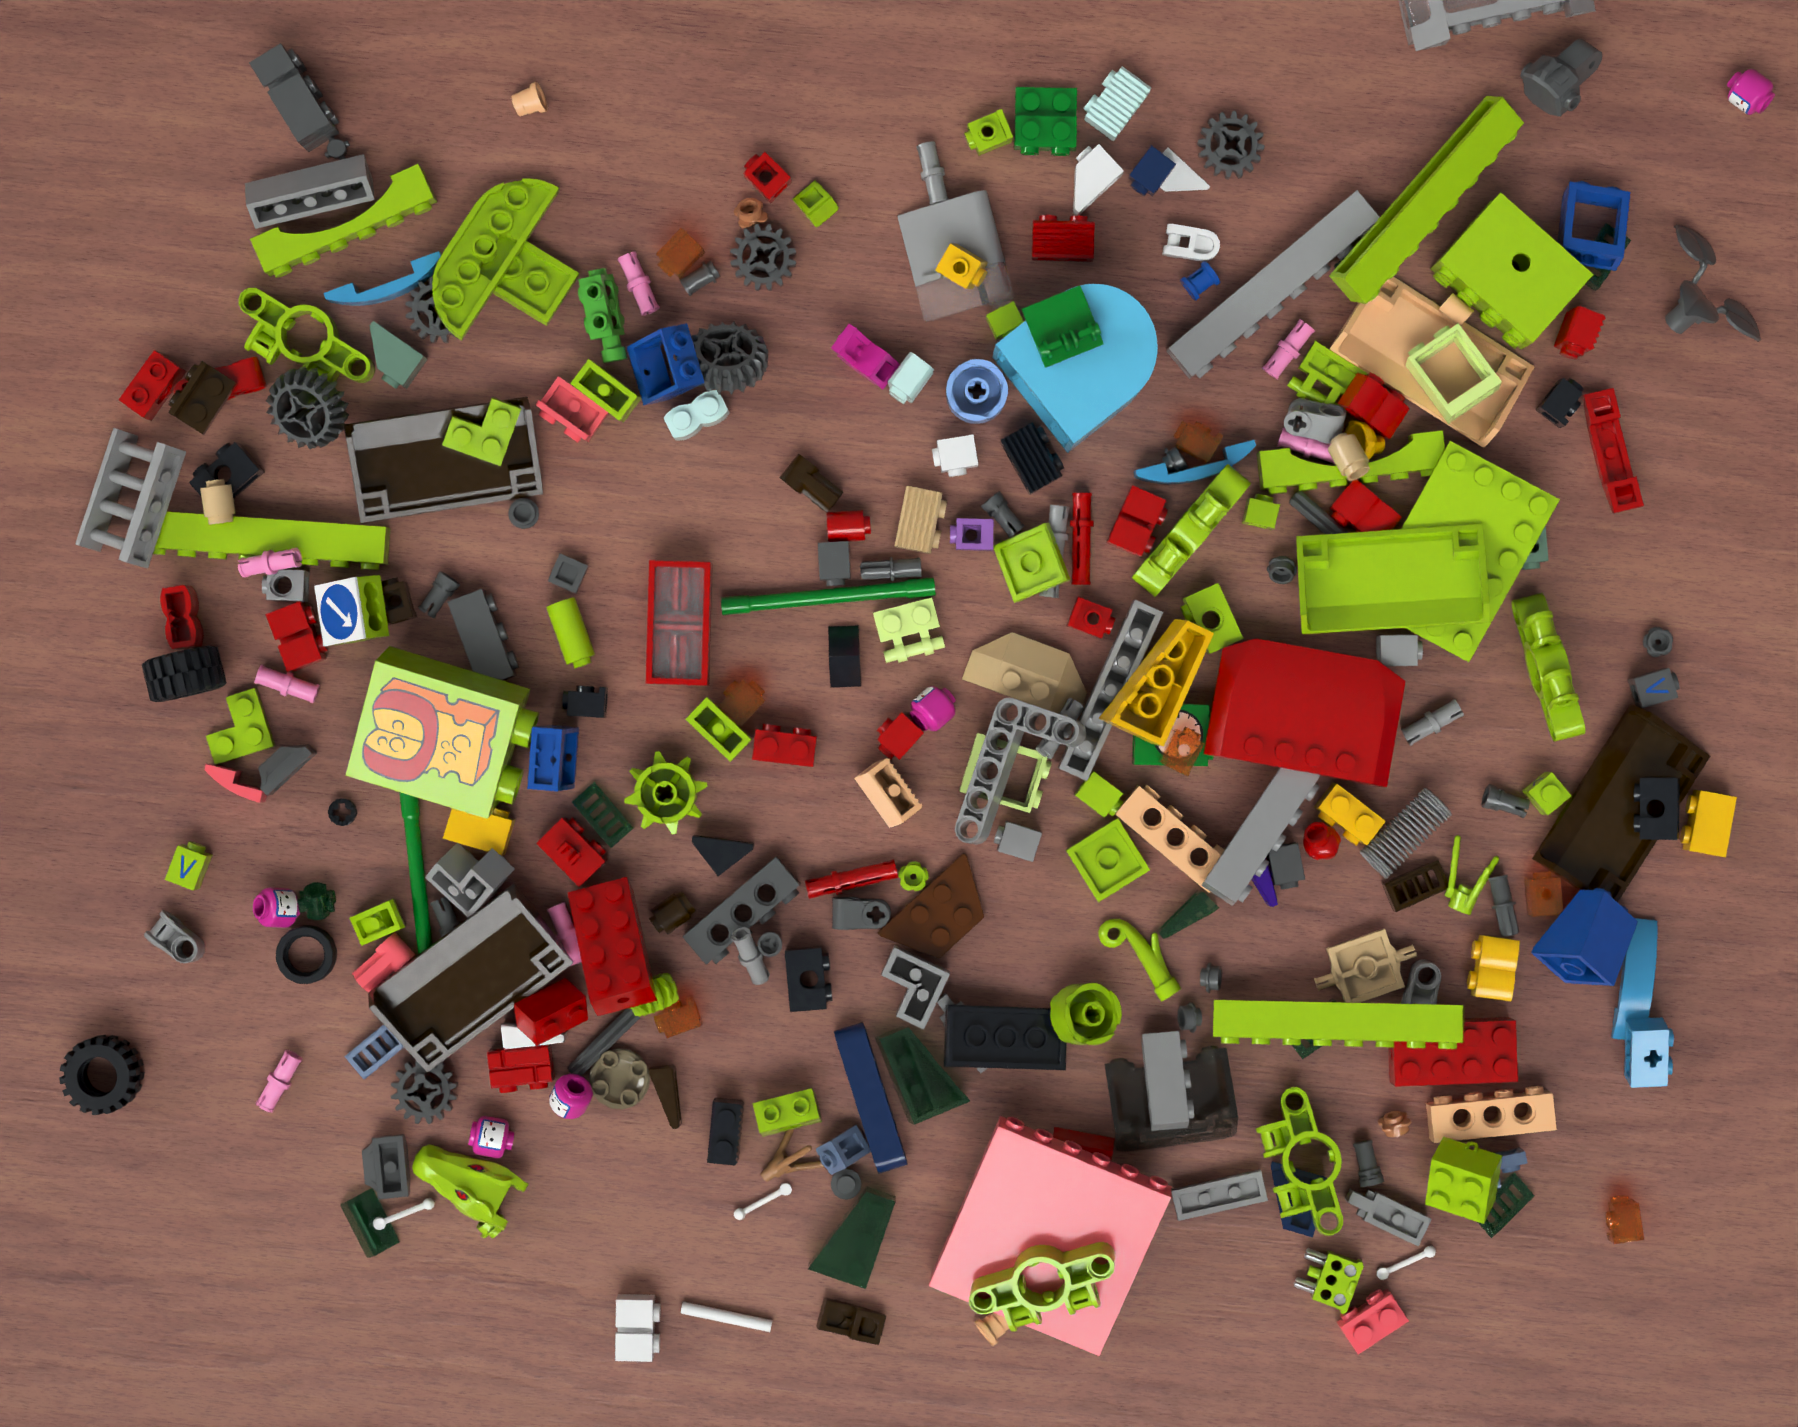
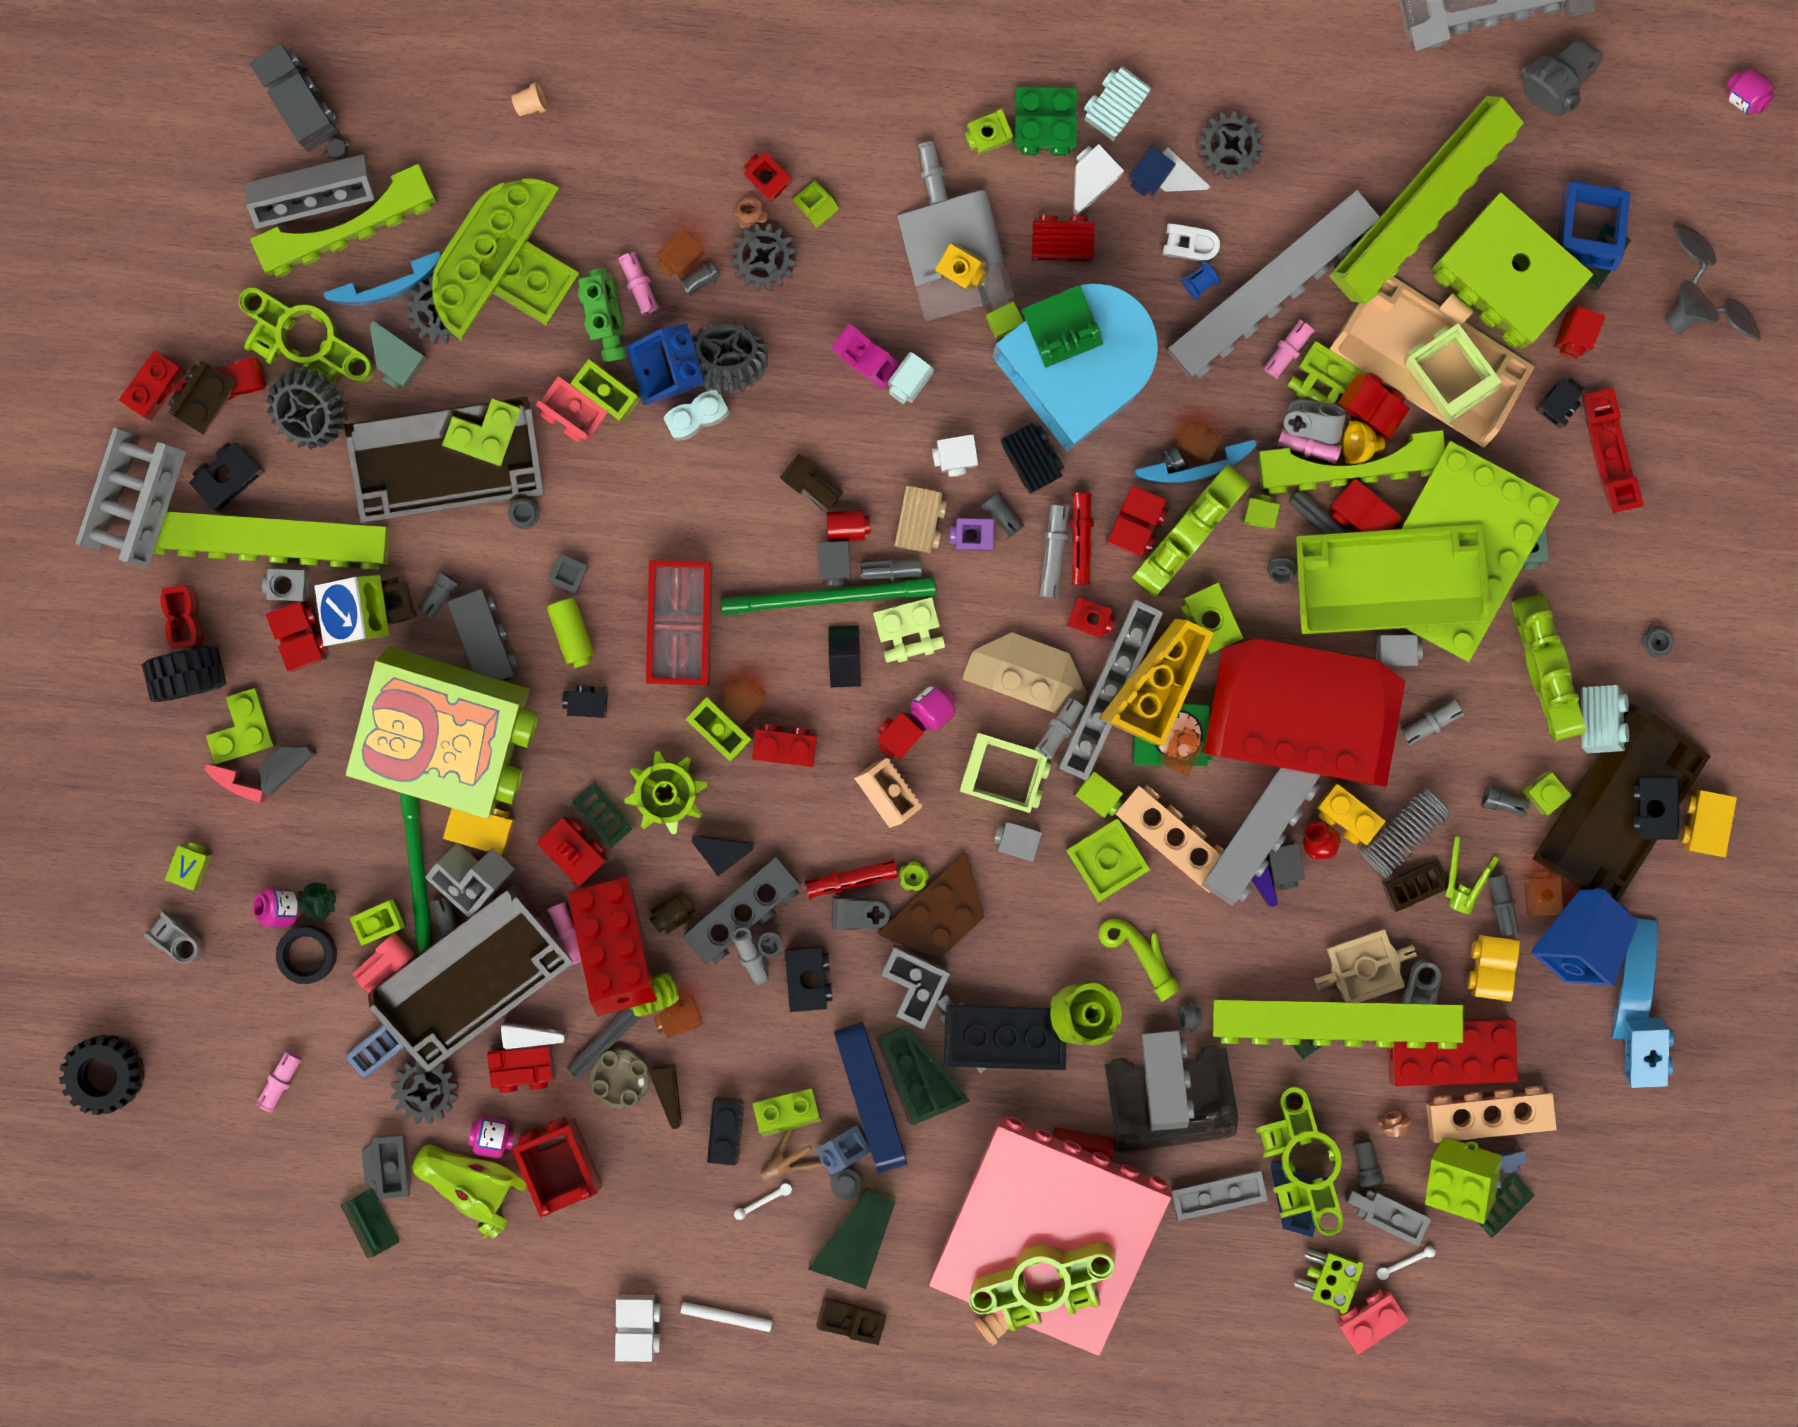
tan brick [200,479,235,525] -> none
bright pink pin [238,548,302,577] -> none
bright pink pin [254,665,320,703] -> none
black bush [328,798,357,826] -> none
white hinge [373,1198,435,1230] -> none
red brick [514,978,588,1046] -> none
blue window [527,725,579,792] -> none
dark pink head [549,1073,593,1119] -> none
light blue brick [946,359,1008,424] -> none
light grey beam [955,698,1086,845] -> none
lime plate [993,523,1071,603] -> none
clear green slope [1157,890,1219,939] -> none
dark grey plate [1200,963,1222,993] -> none
tan brick [1328,433,1370,481] -> none
clear orange brick [1605,1195,1644,1244] -> none
dark grey brick [1628,668,1680,708] -> none
none -> red container [512,1116,603,1218]
none -> light aqua brick [1581,685,1629,753]

